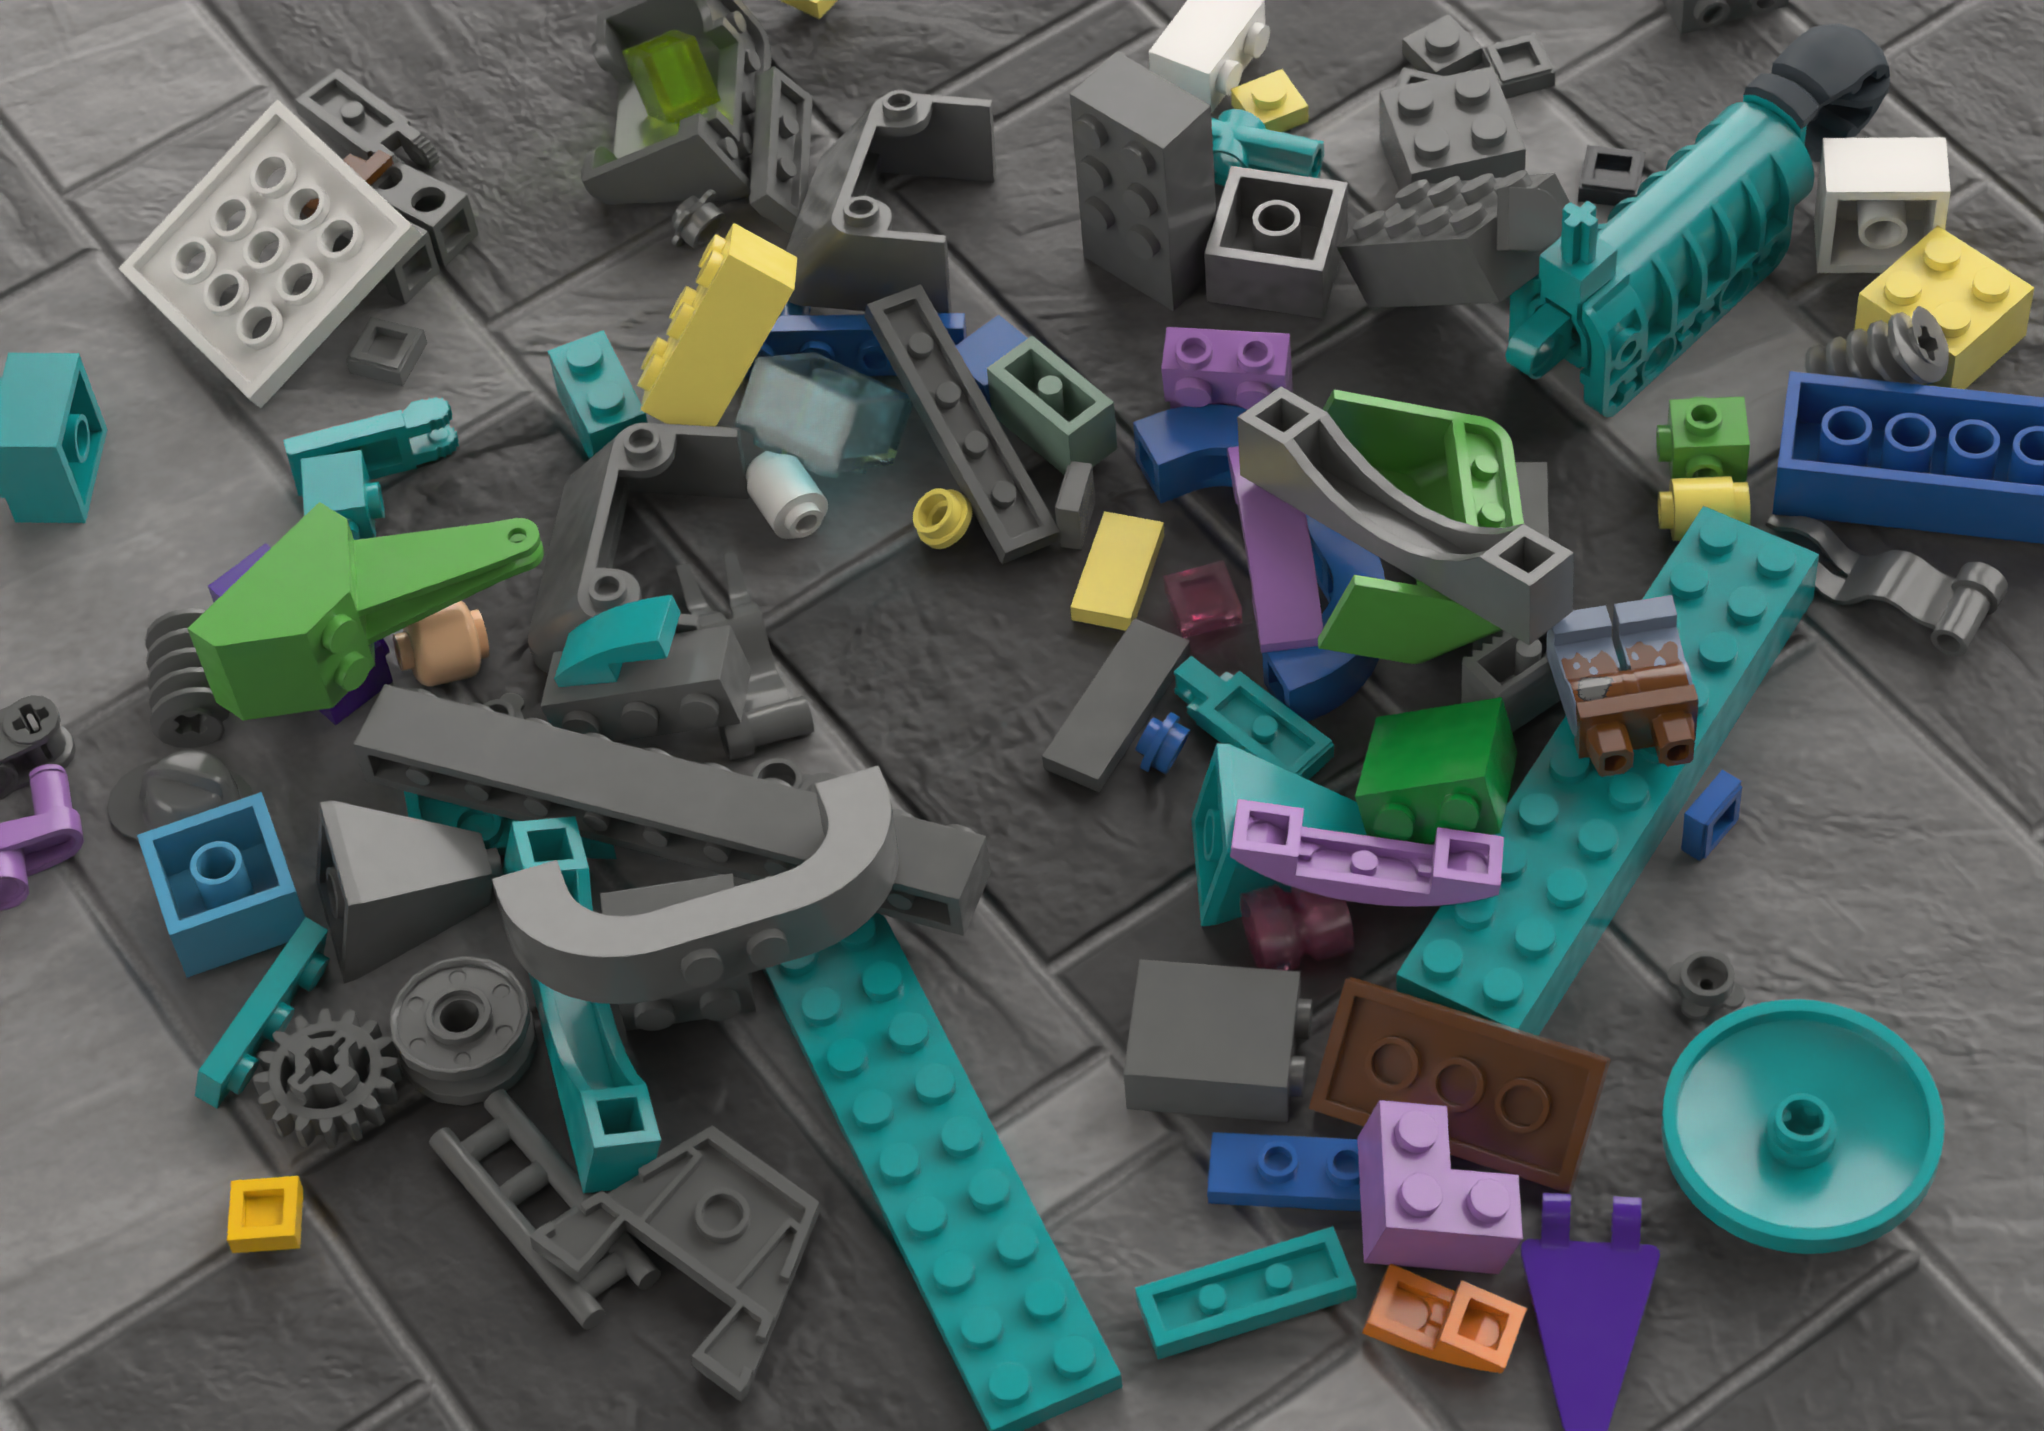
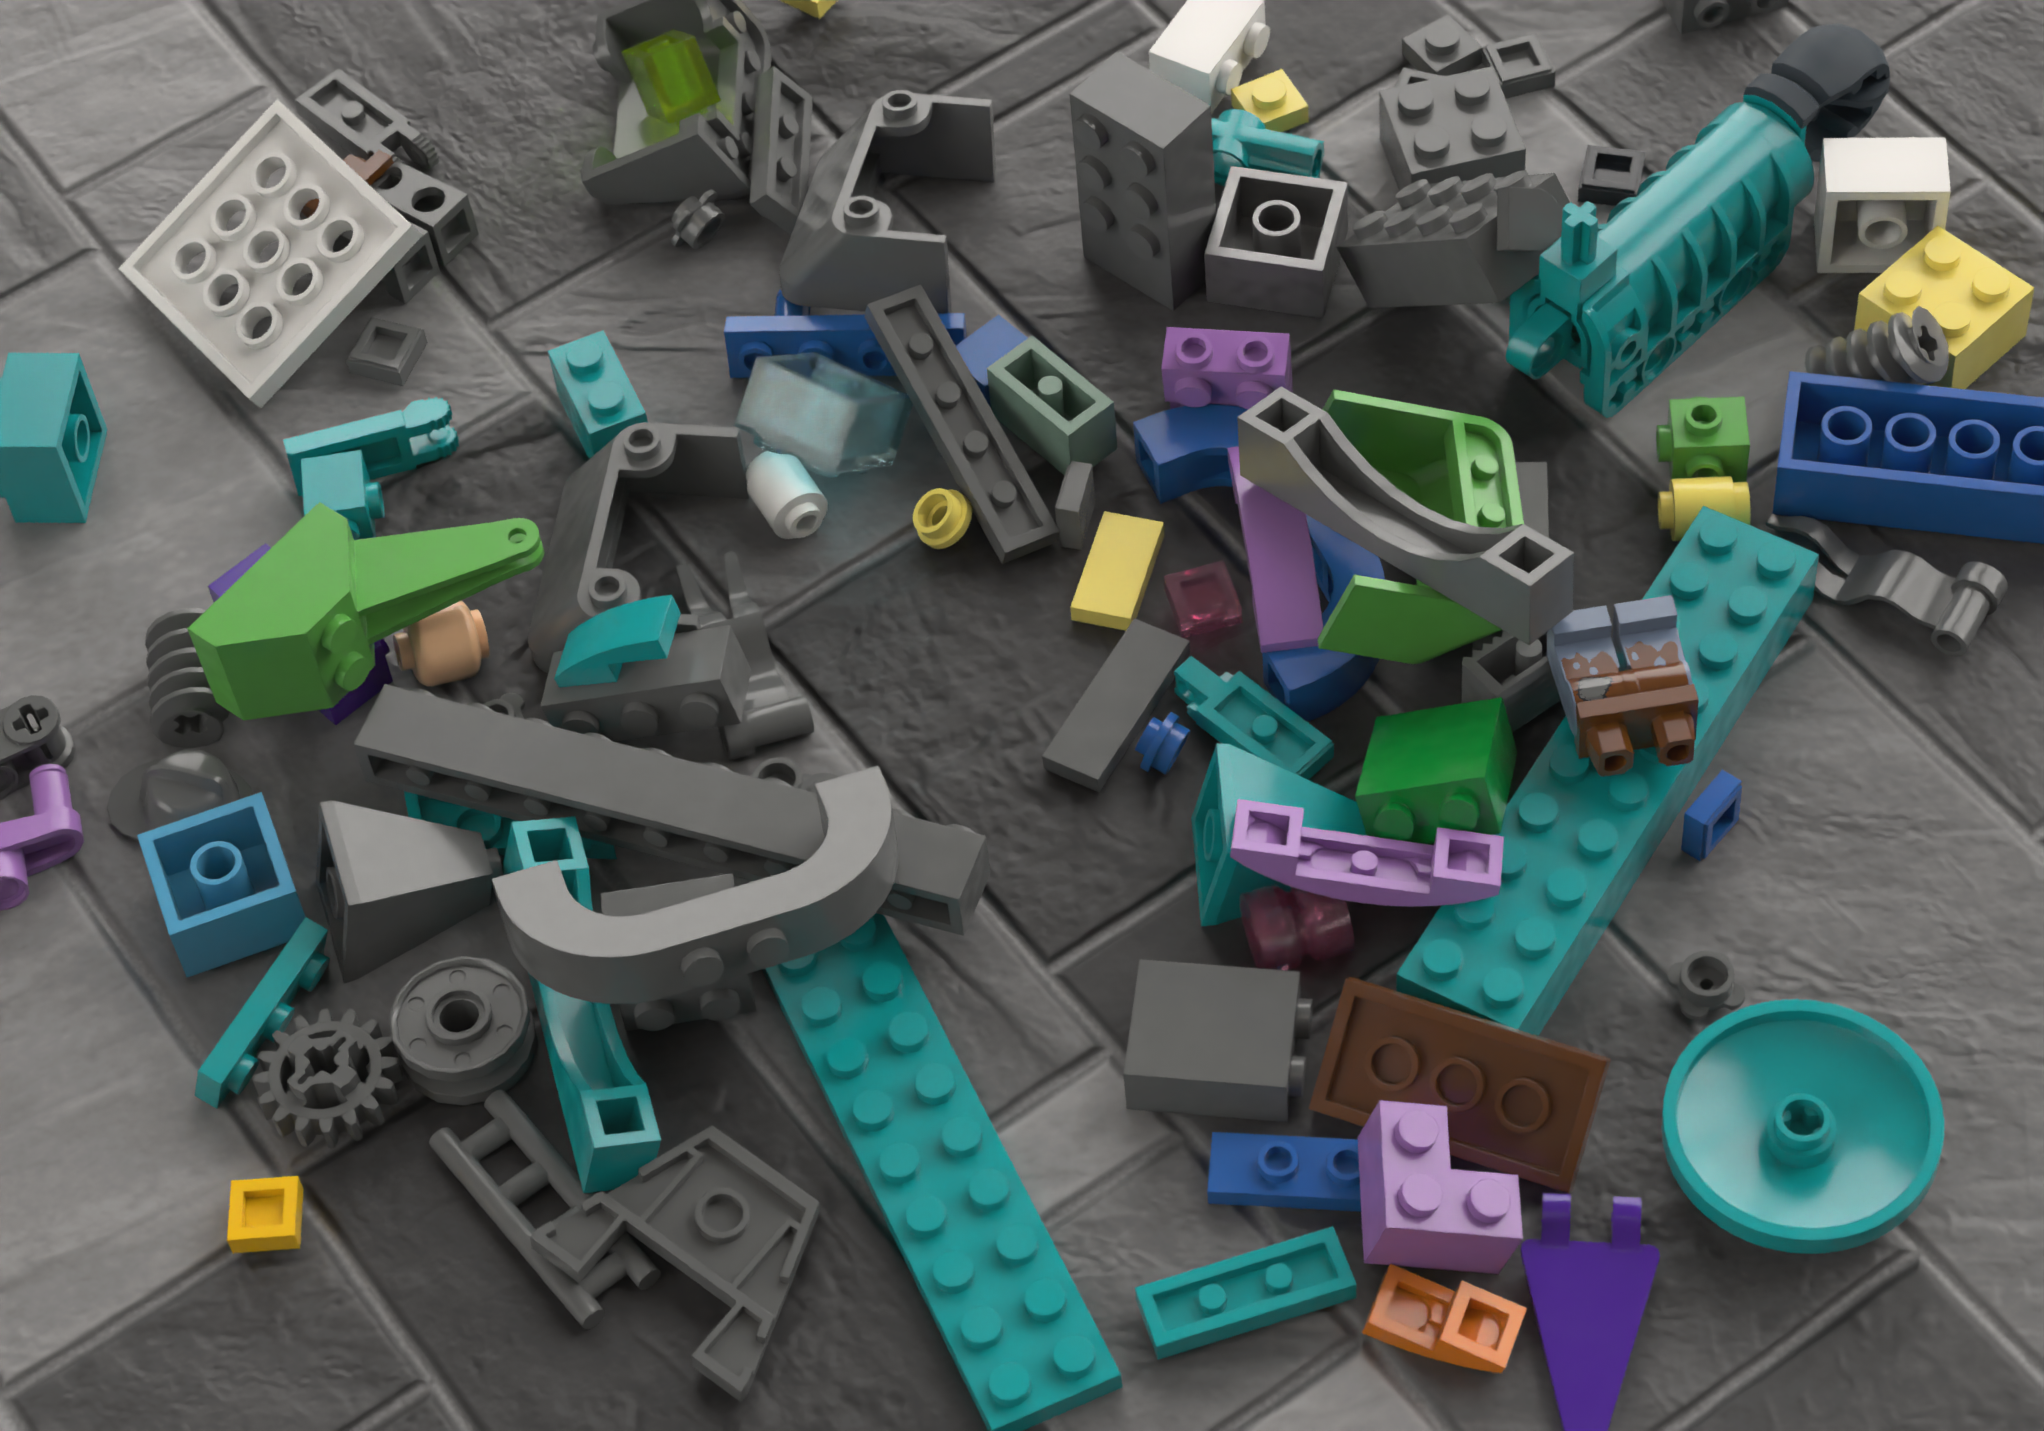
light yellow brick [637,223,797,427] -> none

